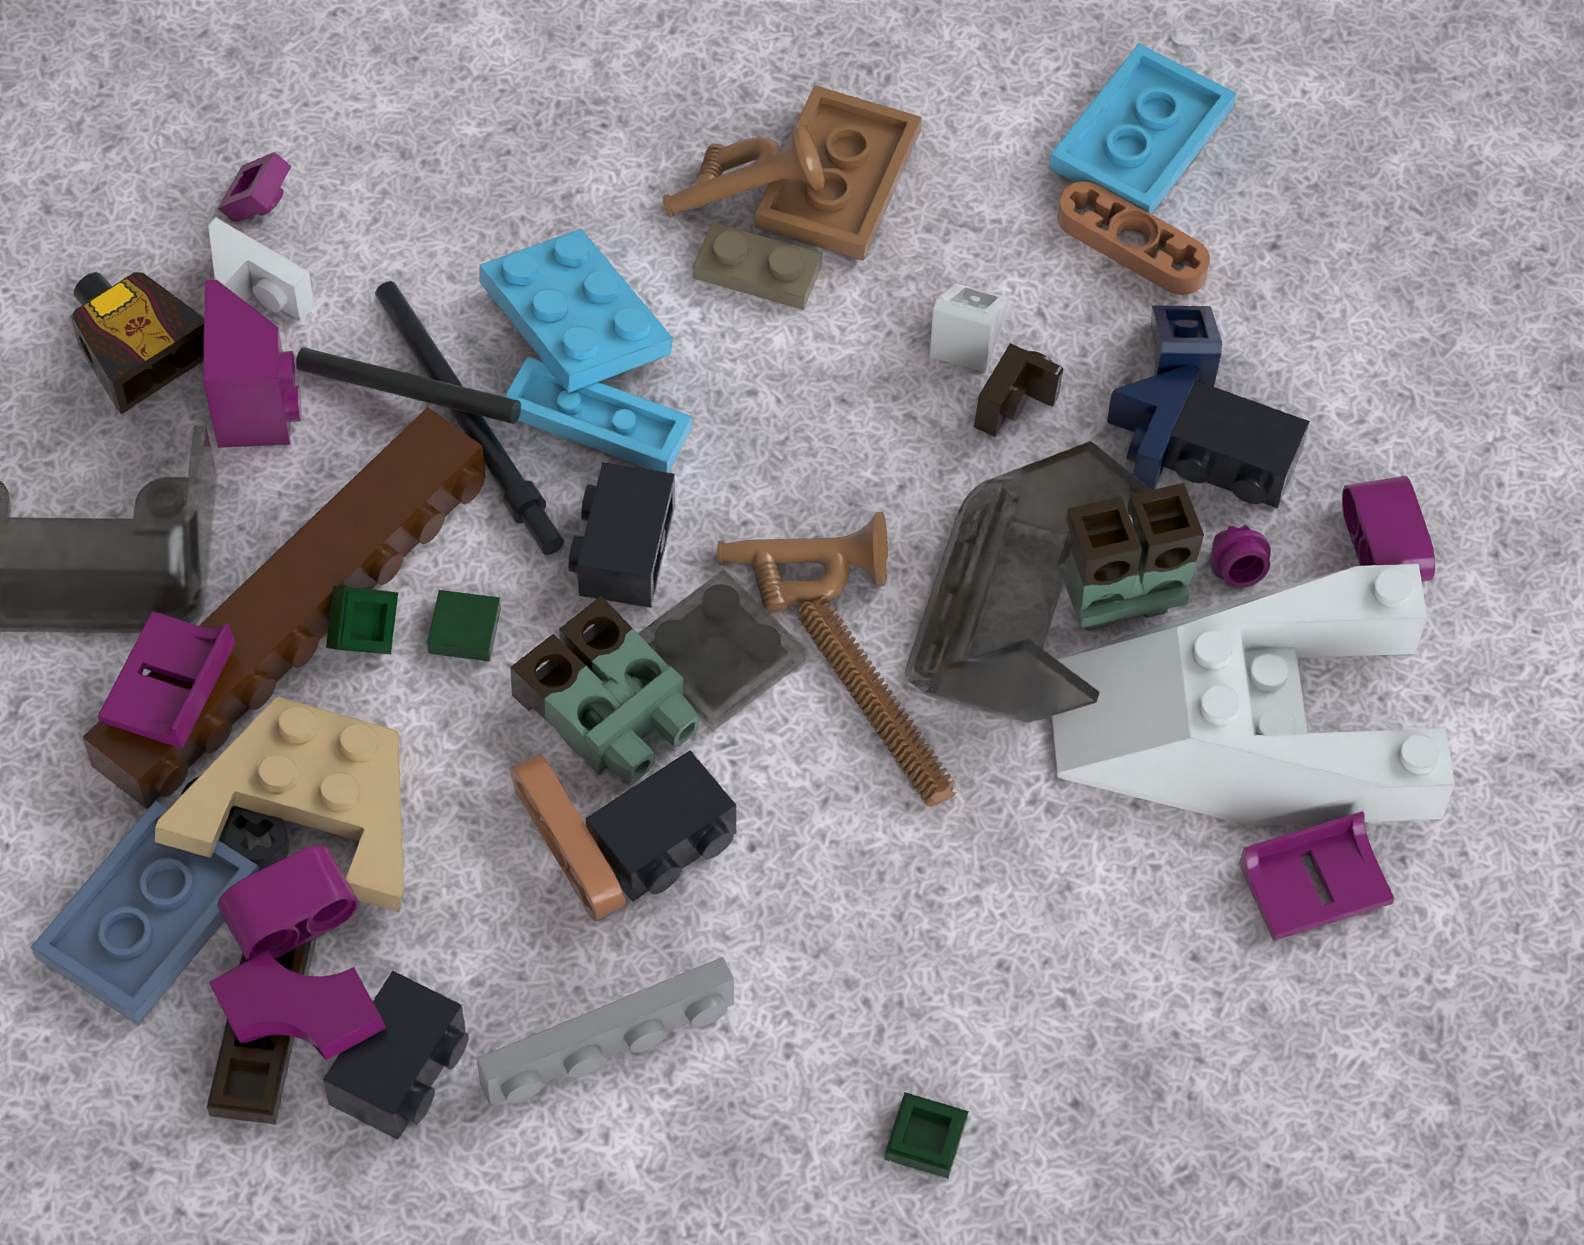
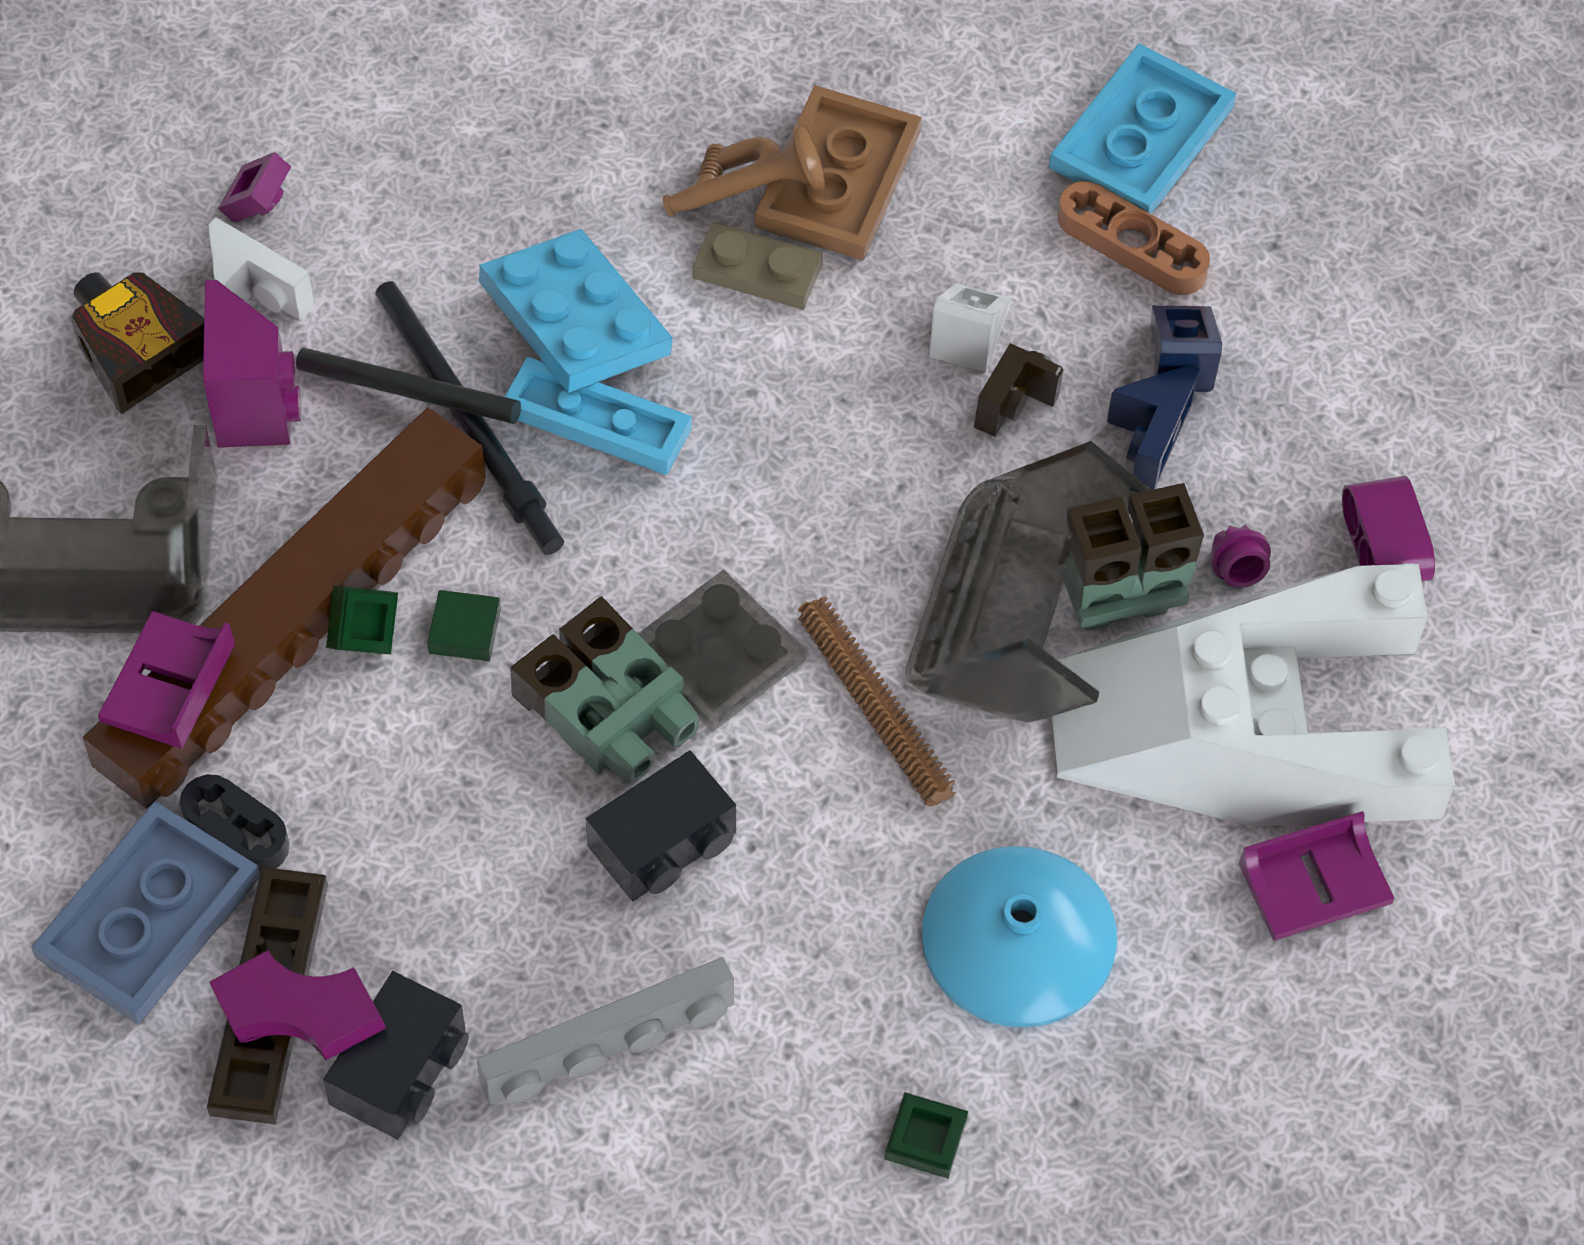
tan wing [155,696,404,912] -> none
magenta beam [217,845,359,961] -> none
nougat beam [510,754,626,921] -> none
black brick [568,462,675,608] -> none
medium nougat piece [717,512,888,614] -> none
black brick [1165,380,1310,509] -> none
none -> medium azure dish [922,846,1117,1027]

